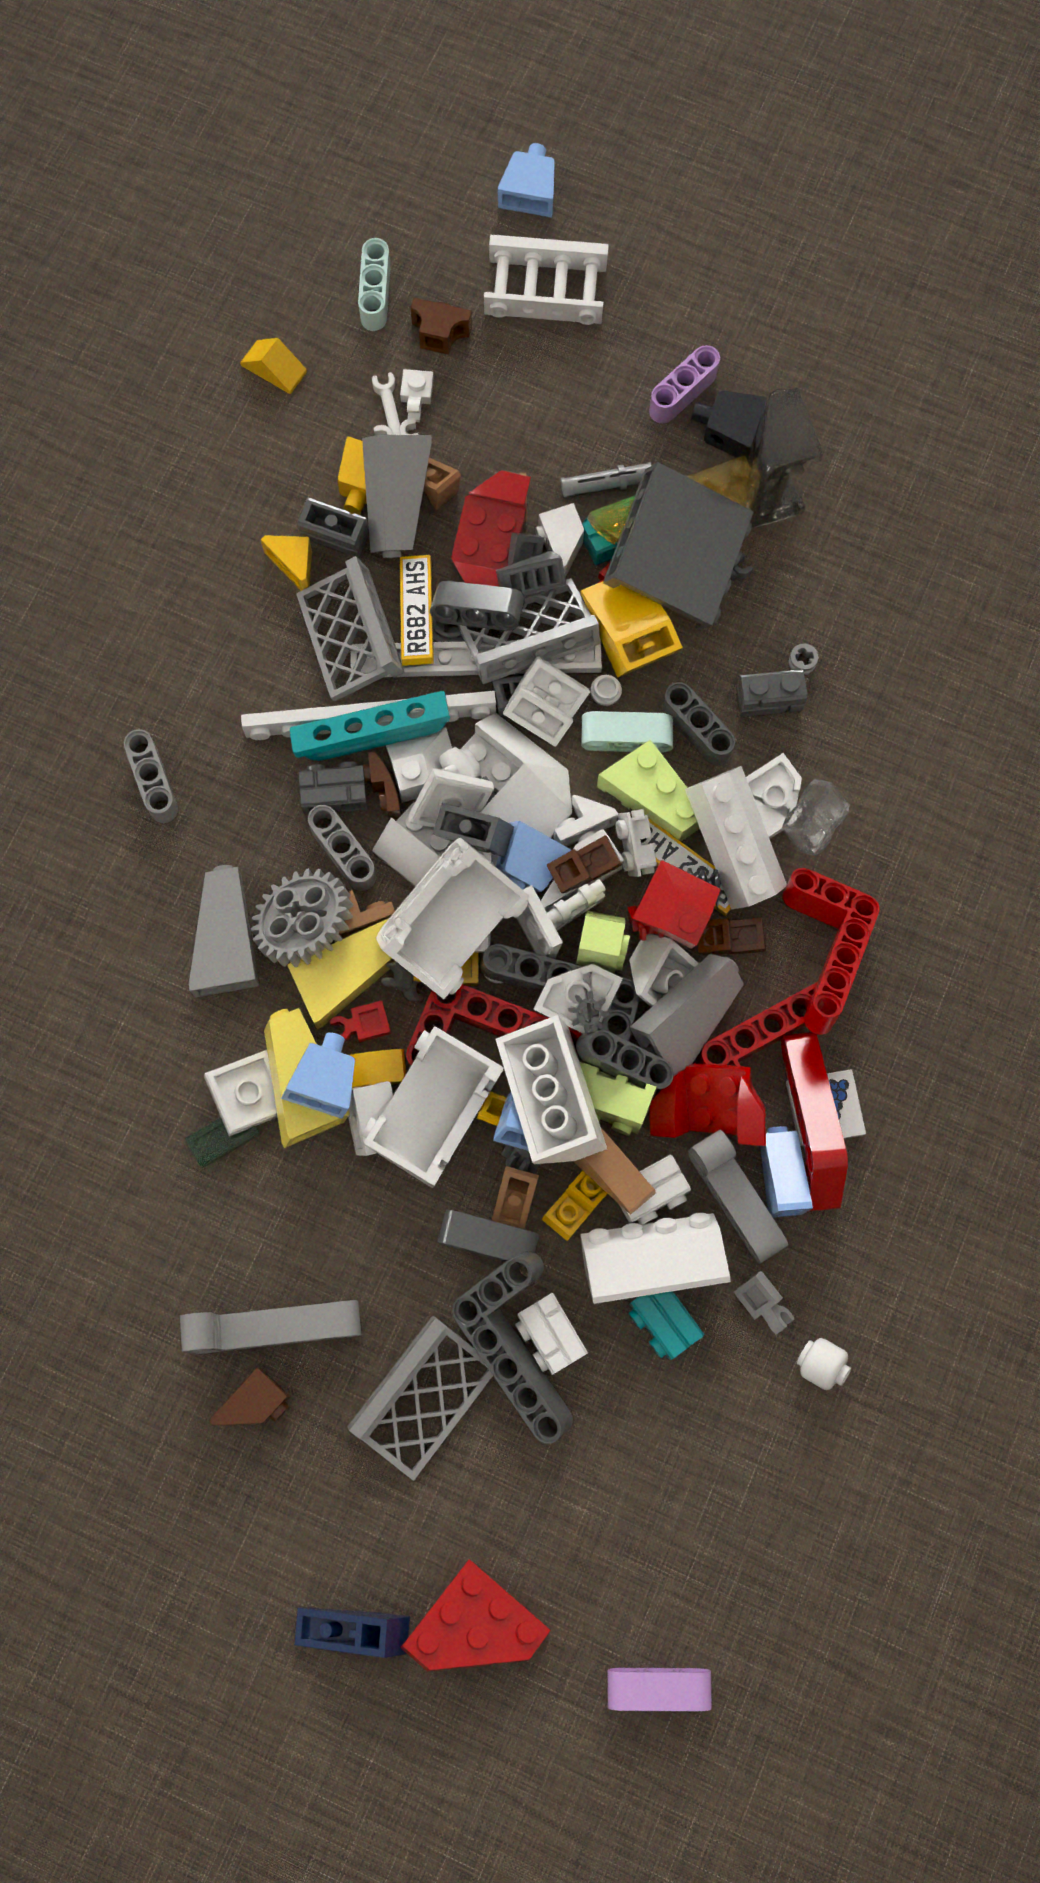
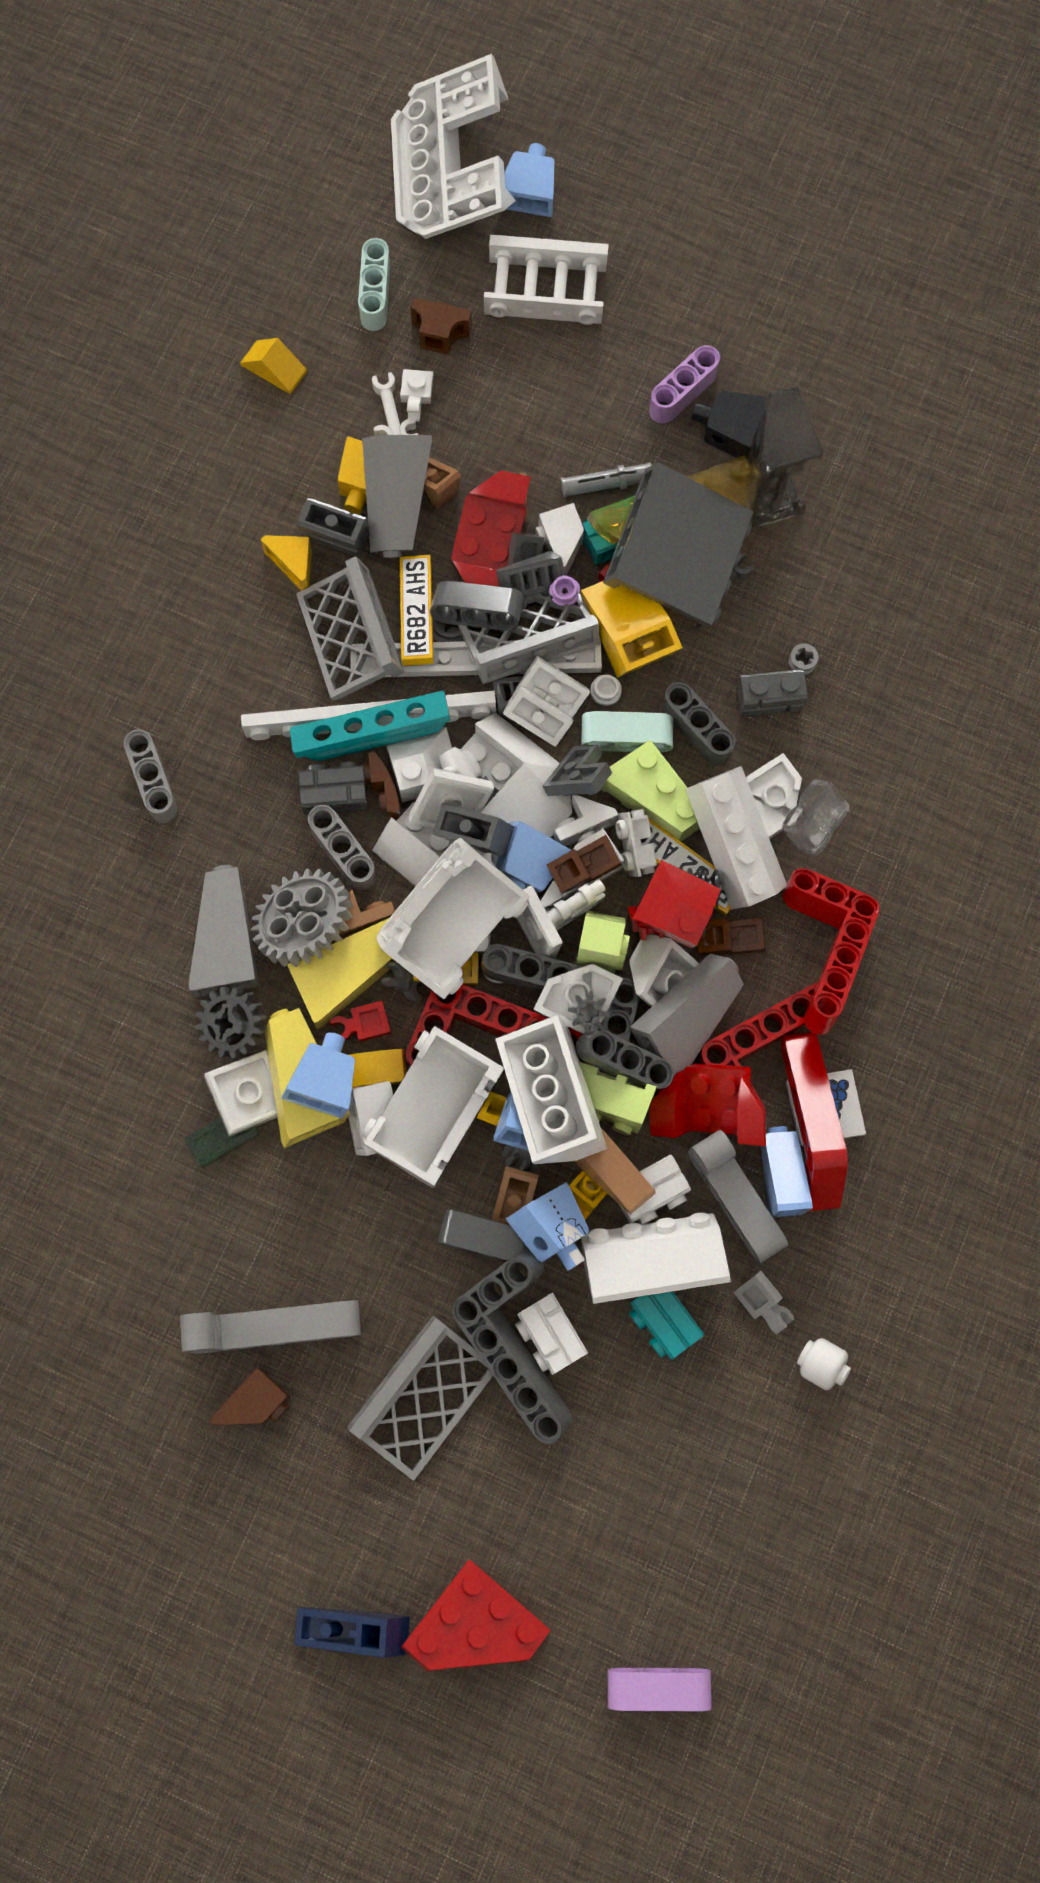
none -> dark grey gear [195,986,267,1058]
none -> white slope [391,54,516,239]
none -> light blue torso [506,1182,589,1271]
none -> dark grey plate [542,745,612,796]
none -> lavender plate [549,576,580,606]

